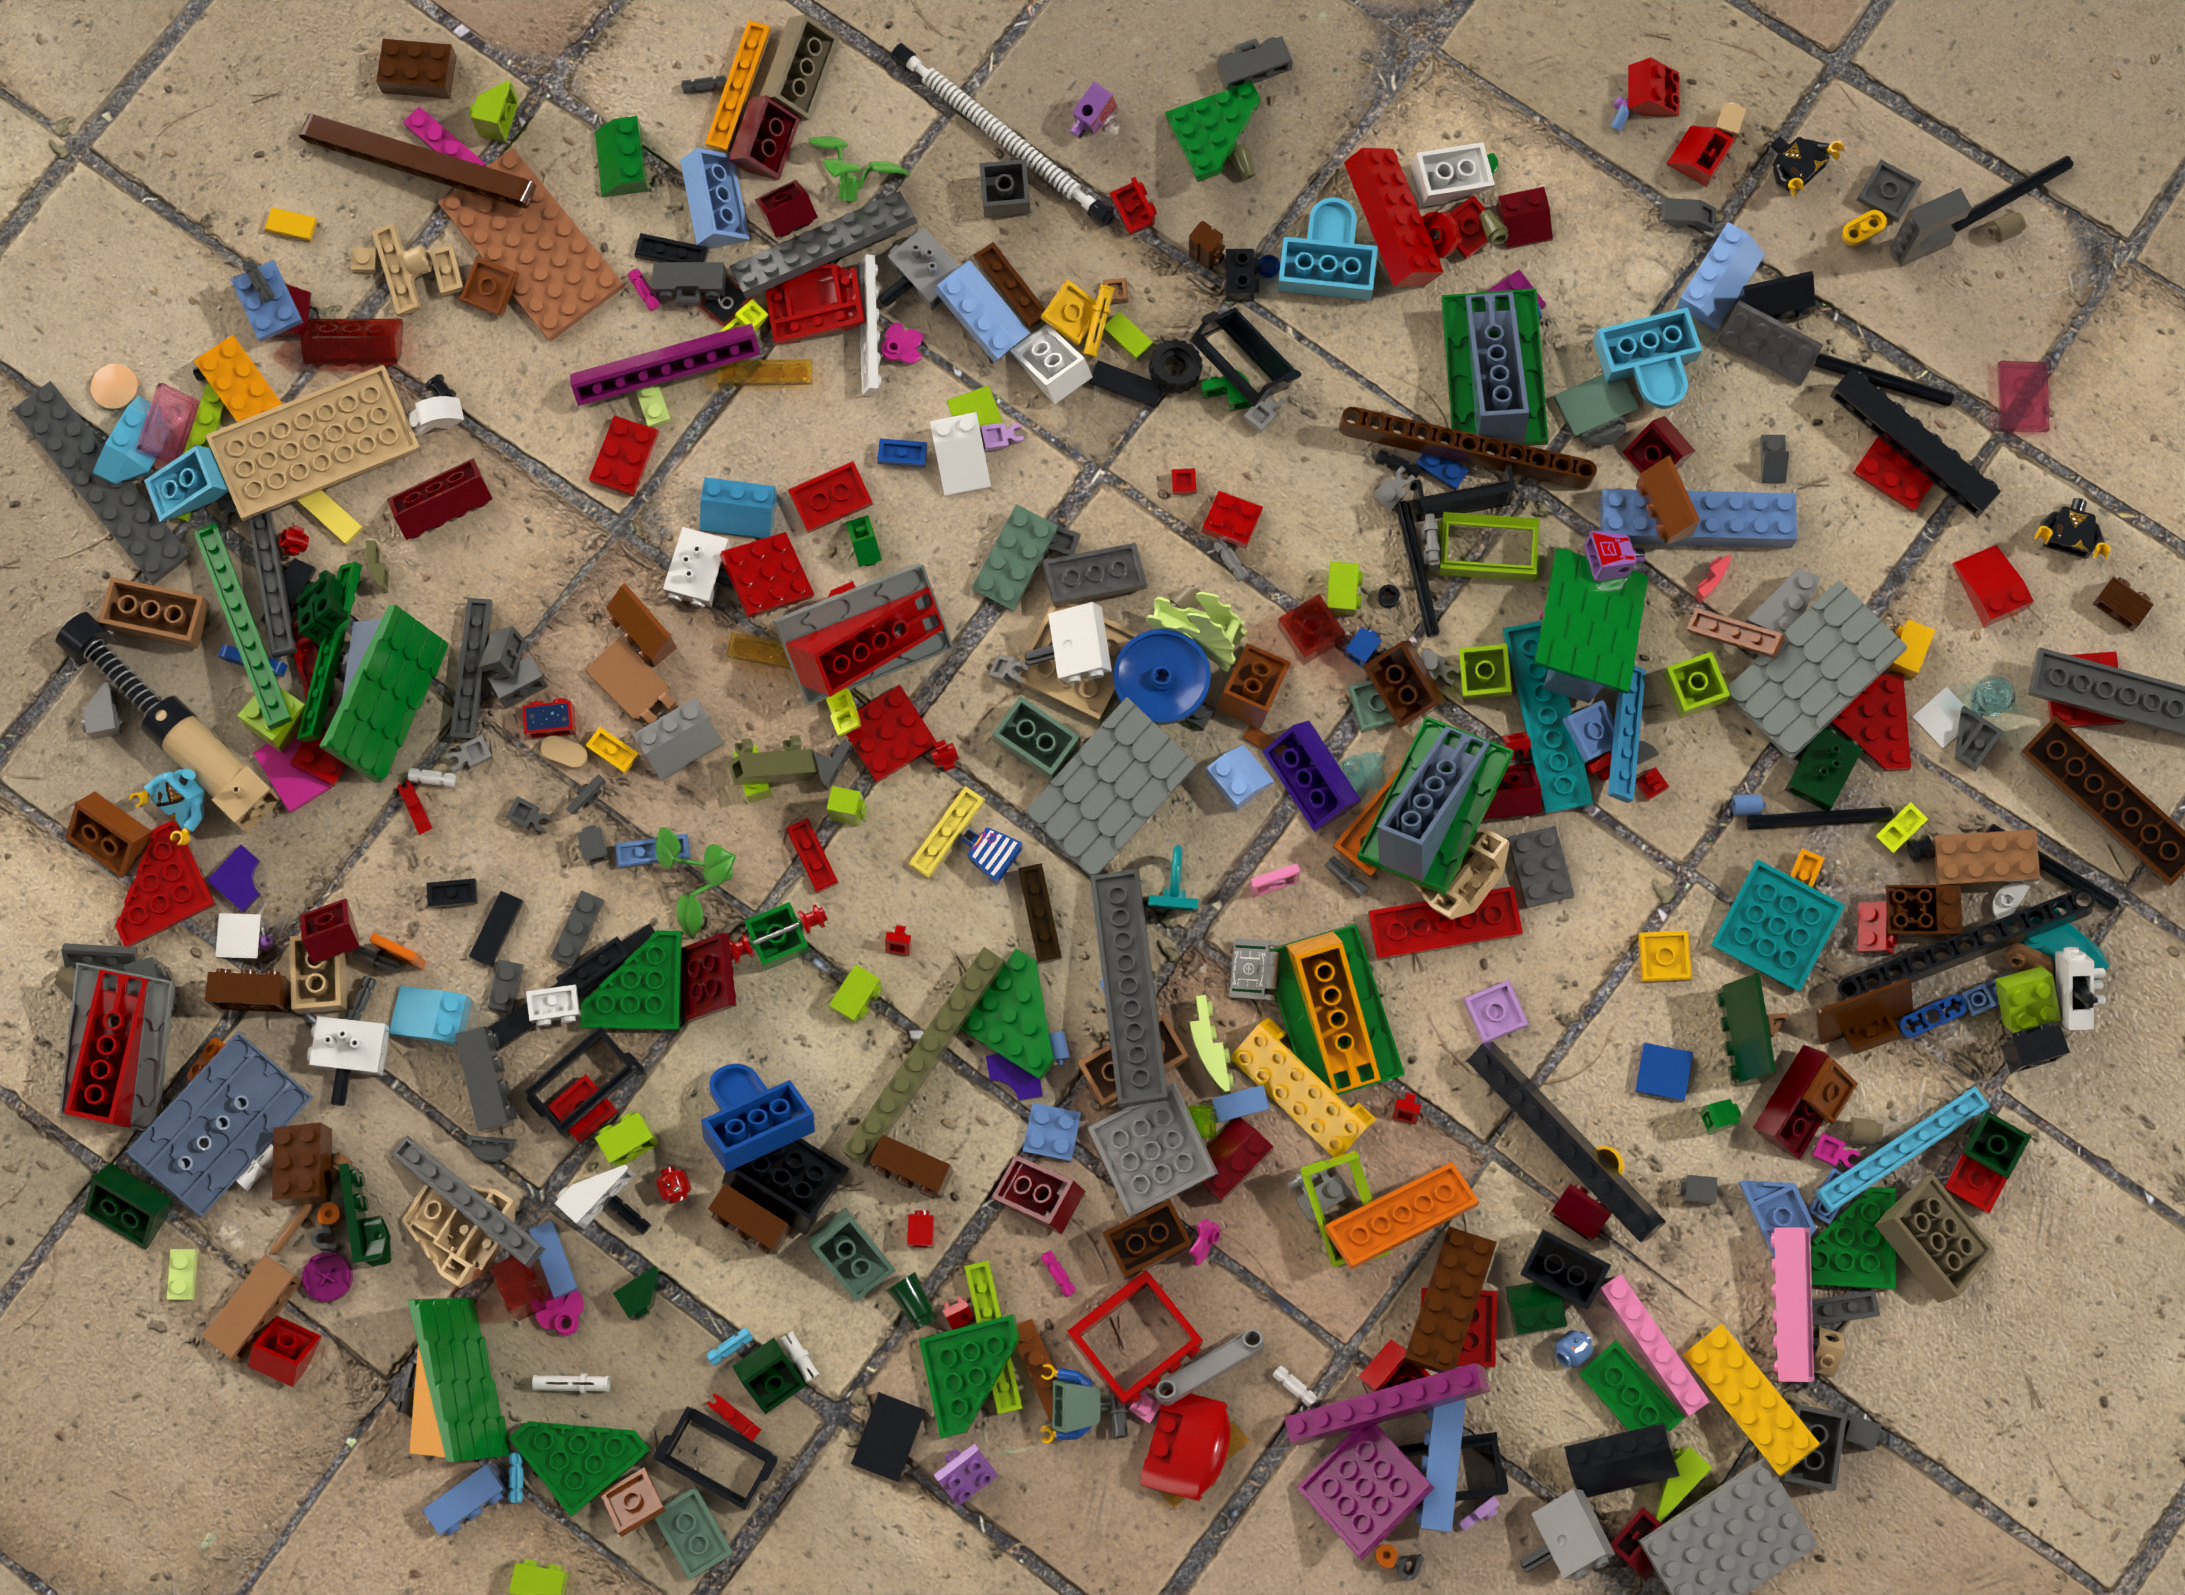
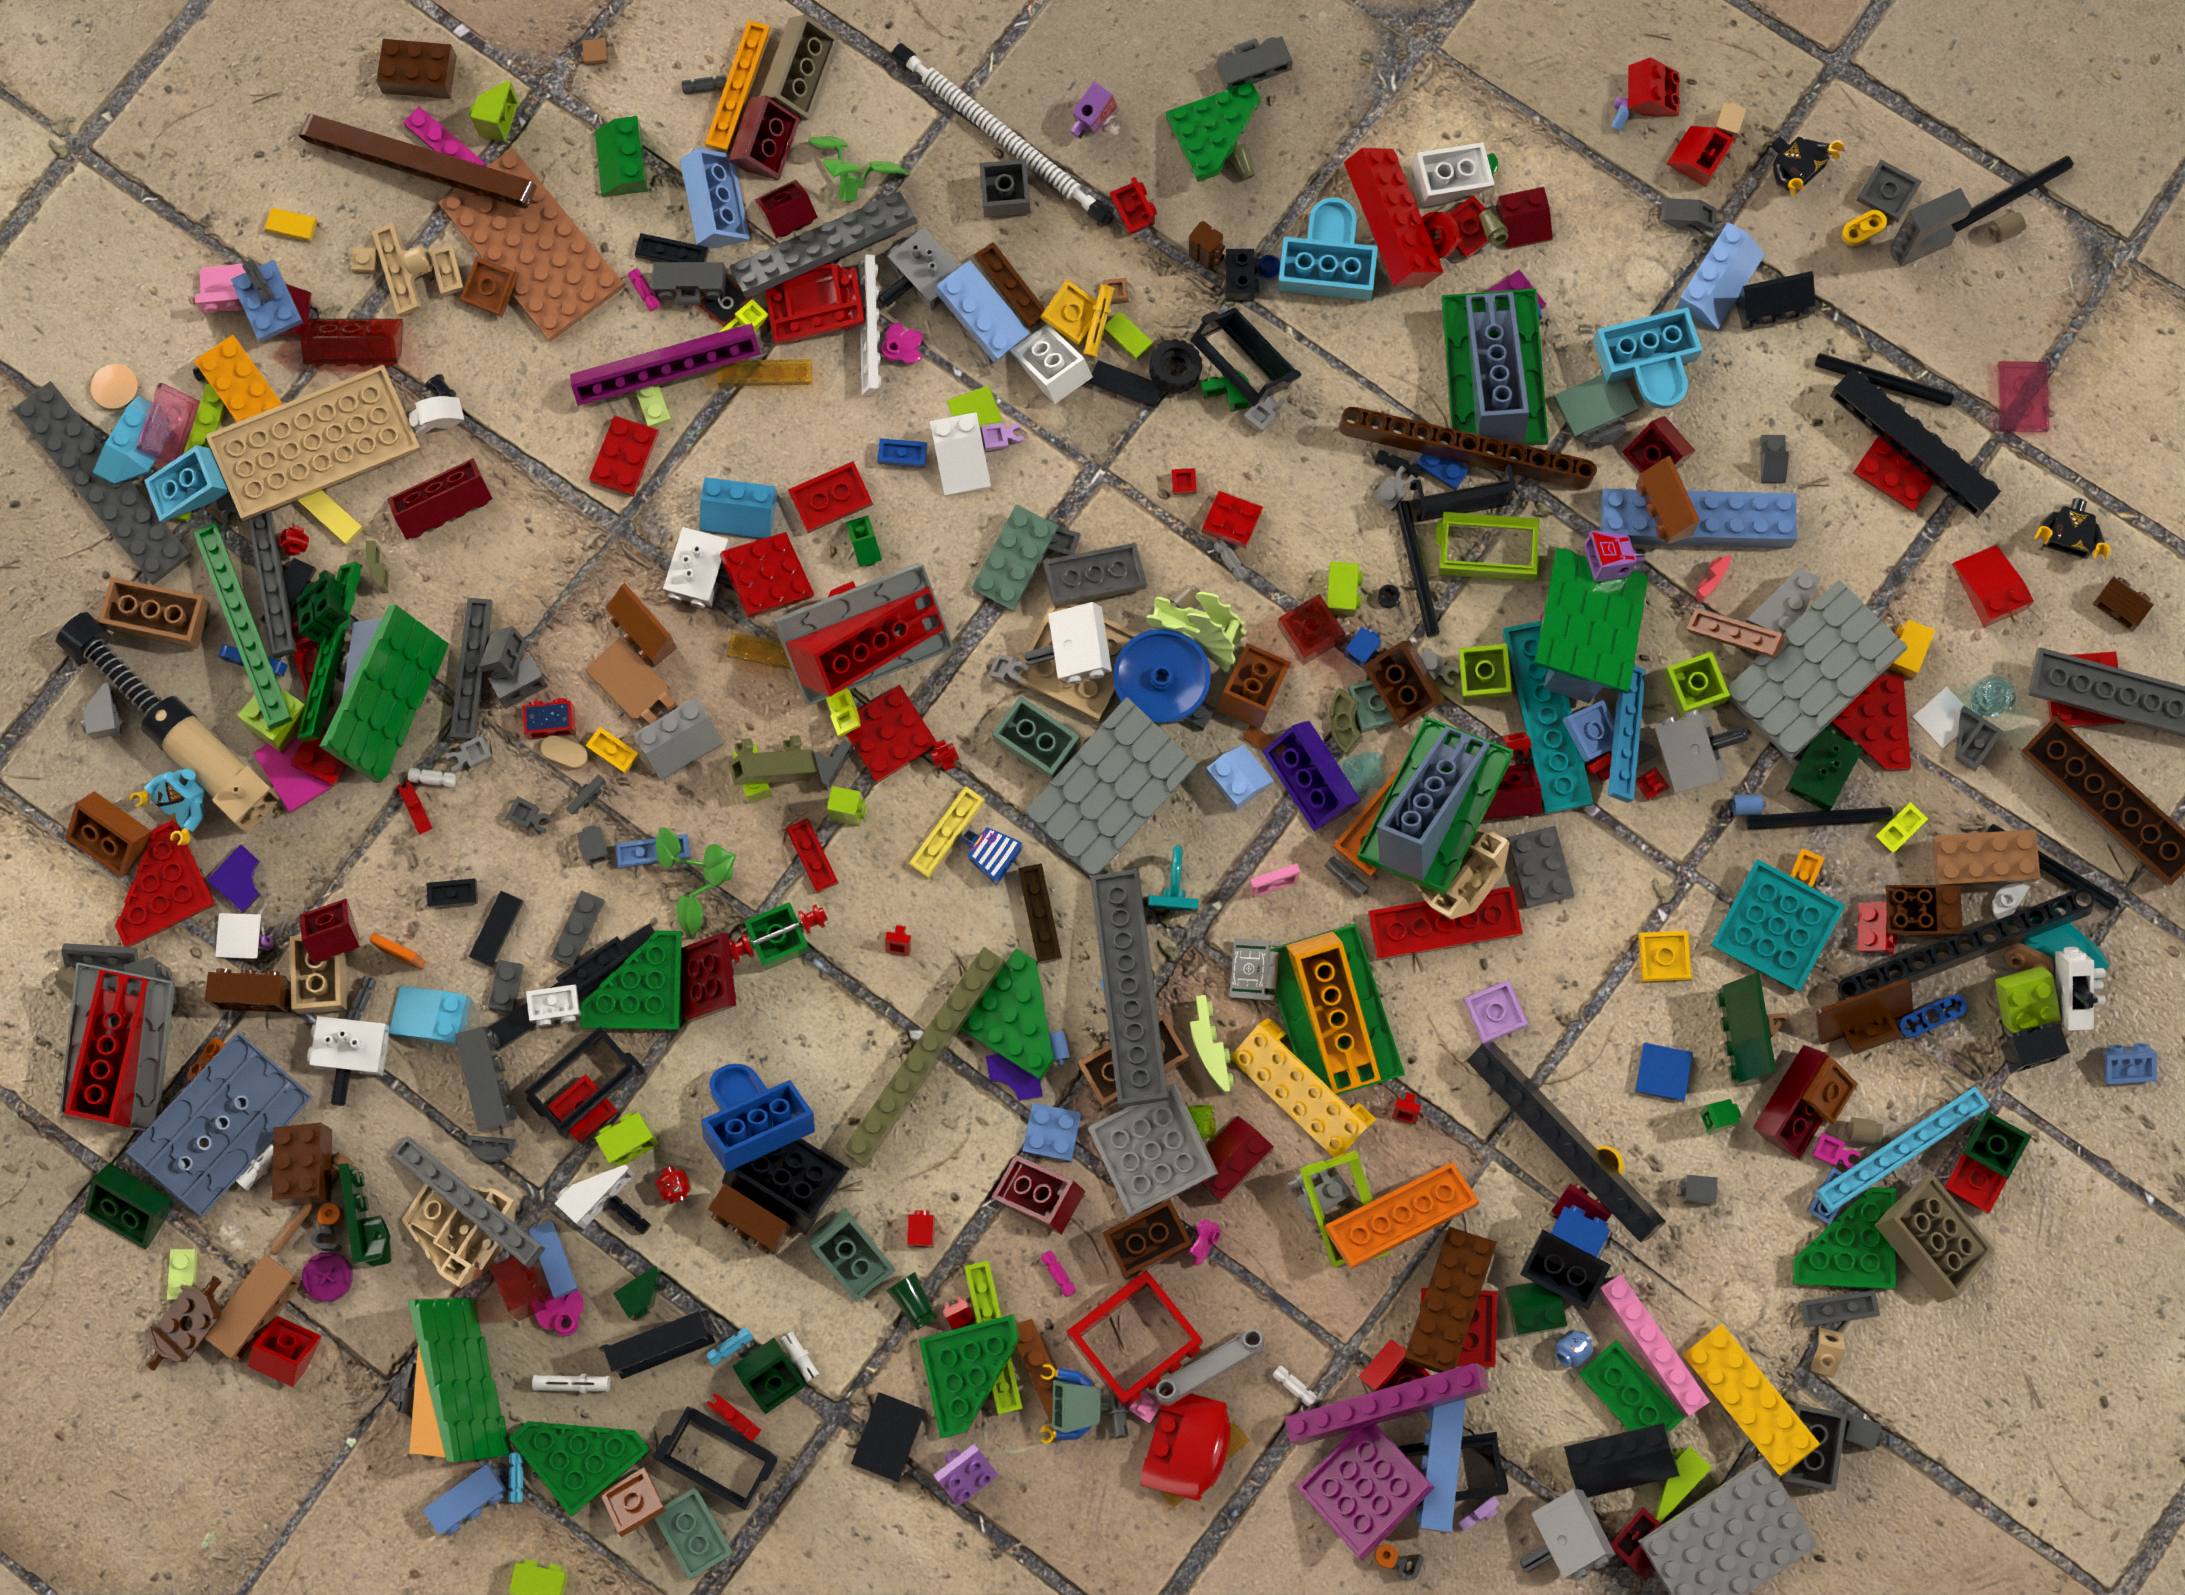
dark grey axle [352,945,402,973] -> none
lime brick [829,964,883,1025] -> none
reddish brown brick [870,1134,953,1200] -> none
medium blue slope [1212,1085,1270,1123] -> none
light grey plate [1421,514,1440,572] -> none
flat silver plate [1717,300,1823,386] -> none
medium blue wing [1738,1180,1816,1258] -> none
bright pink brick [1771,1228,1814,1382] -> none
black wheel [1907,834,1935,863] -> none
medium blue slope [1962,973,2008,1016] -> none
none -> reddish brown plate [146,1276,222,1371]
none -> bright pink bracket [195,264,245,313]
none -> medium nougat tile [582,38,608,65]
none -> black piece [598,1310,716,1380]
none -> olive tile [1329,688,1364,756]
none -> blue slope [1551,1205,1612,1259]
none -> light grey piece [1655,709,1748,793]
none -> medium blue bracket [2101,1043,2157,1084]

